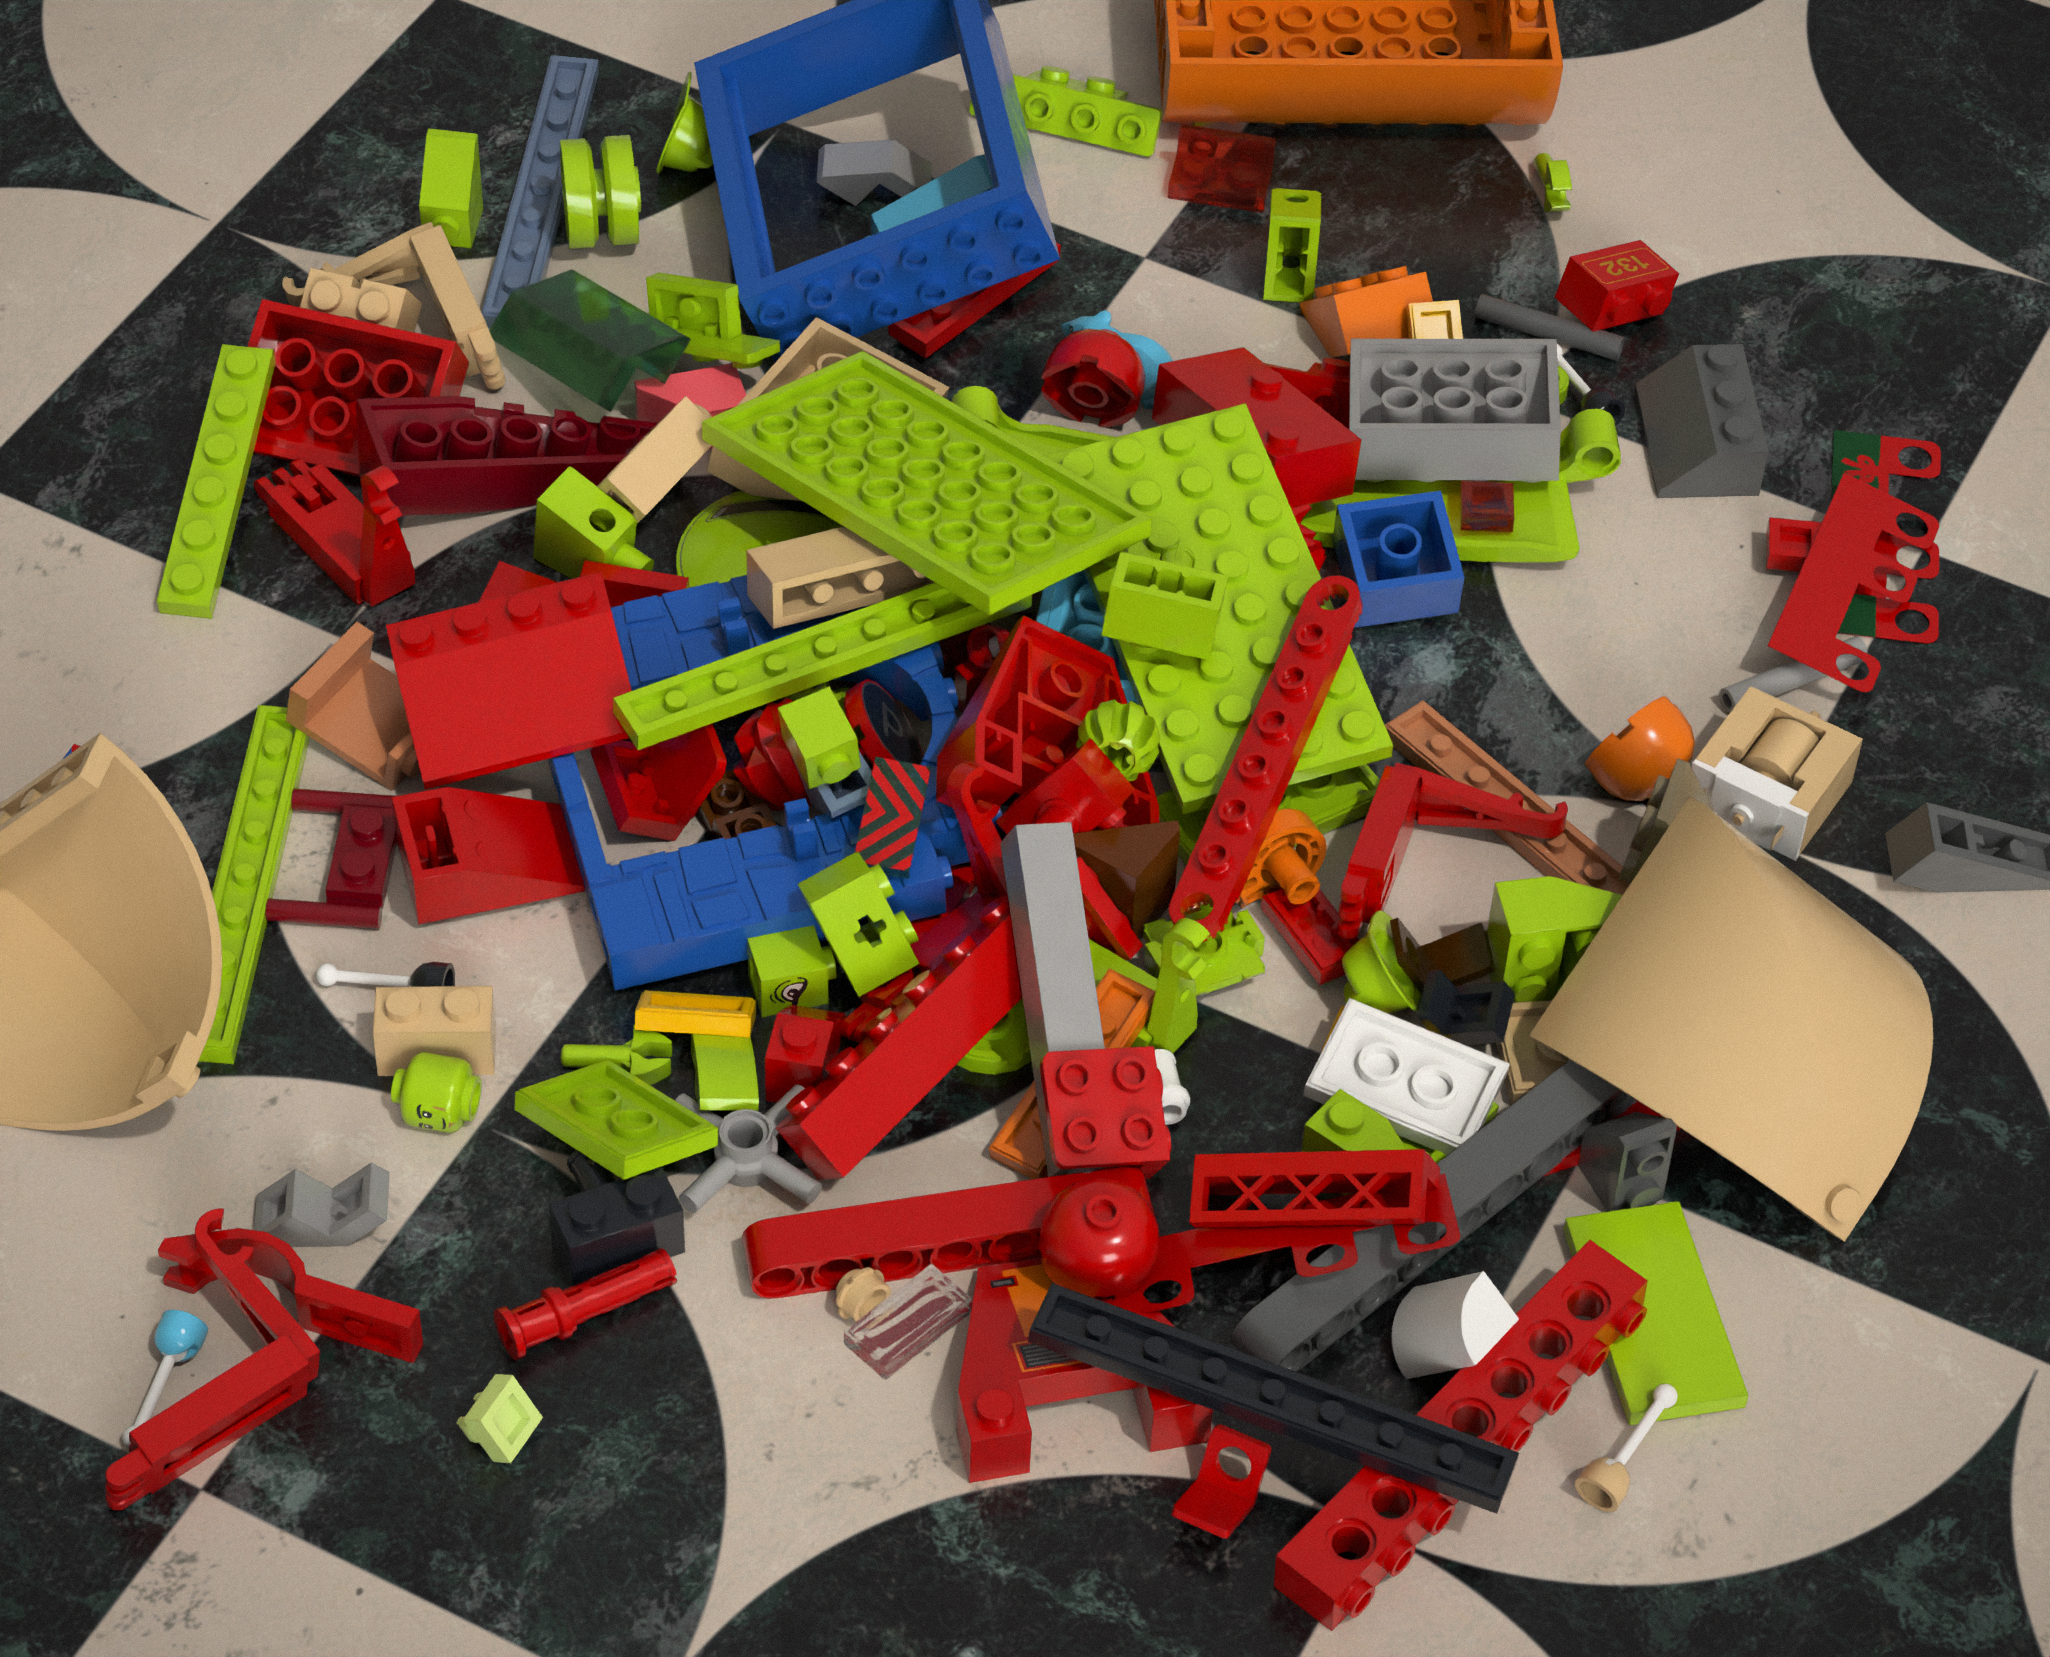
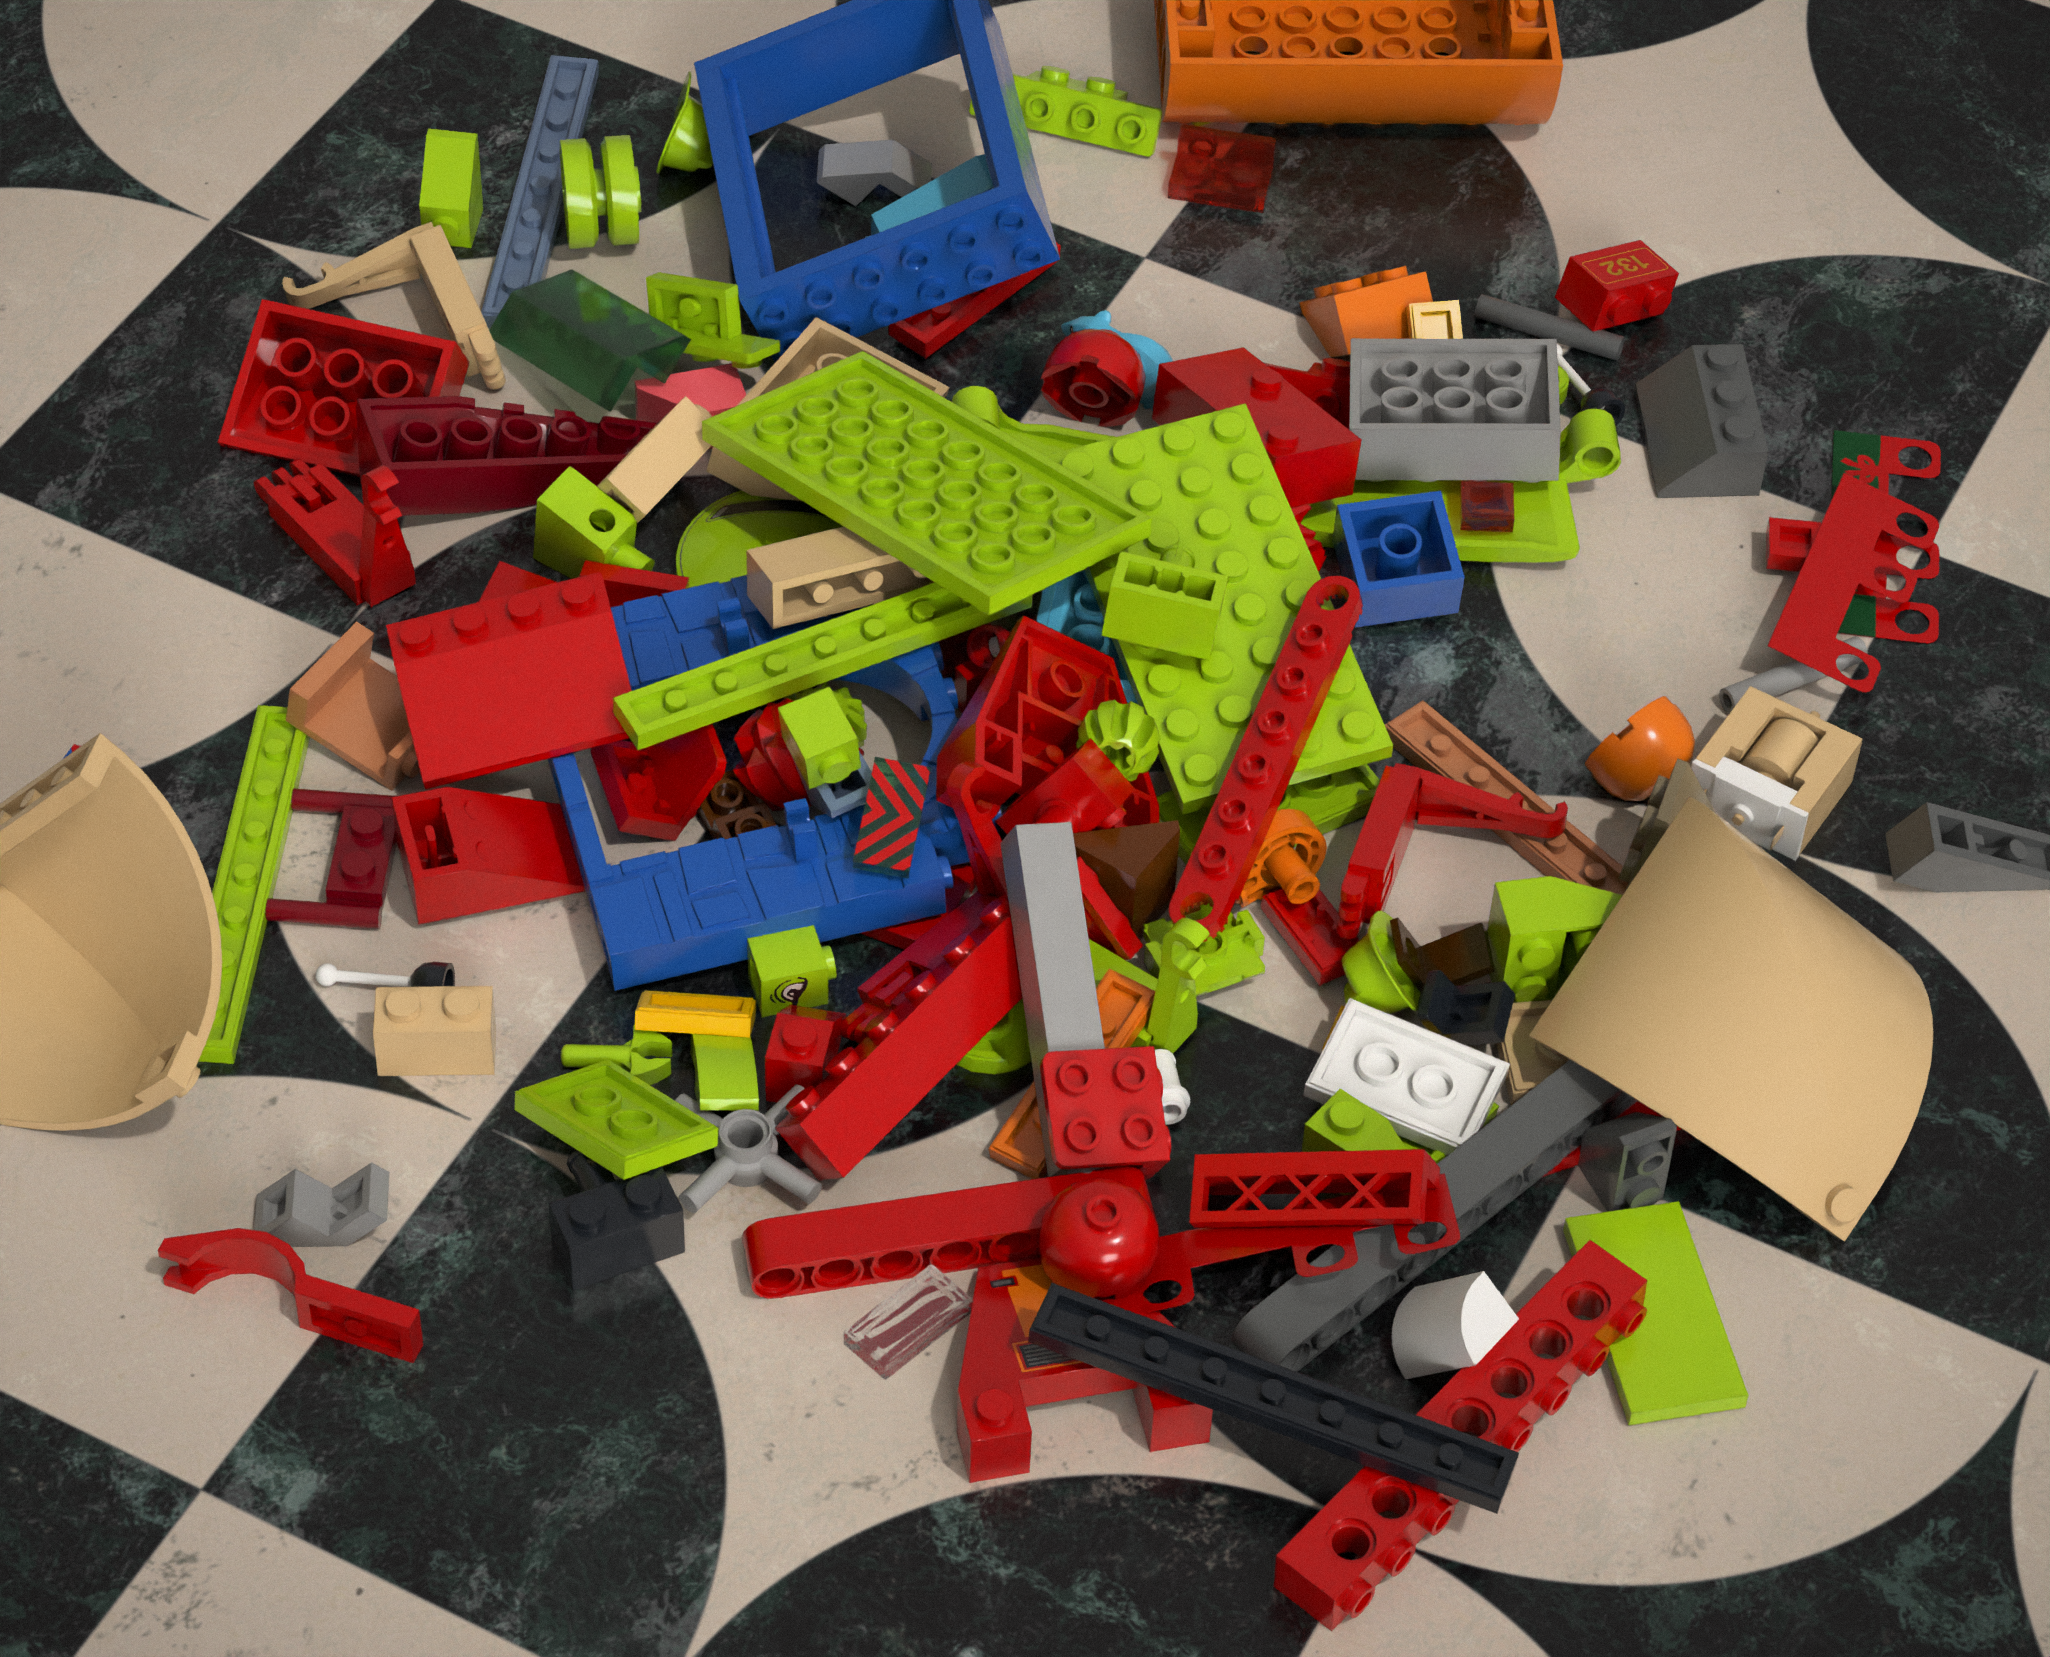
red hinge [106,1208,320,1510] -> none
medium azure hinge [122,1310,208,1449] -> none
lime plate [156,344,276,619] -> none
tan piece [300,268,422,332] -> none
lime head [391,1052,482,1133] -> none
yellowish green tile [456,1374,543,1463] -> none
red pin [494,1248,677,1360] -> none
lime brick [797,851,920,997] -> none
tan plate [836,1267,891,1324] -> none
tile [844,679,923,783] -> none
red bracket [1171,1424,1272,1538] -> none
lime torso [1263,188,1321,303] -> none
lime bar [1533,153,1572,212] -> none
tan hinge [1575,1384,1678,1512] -> none

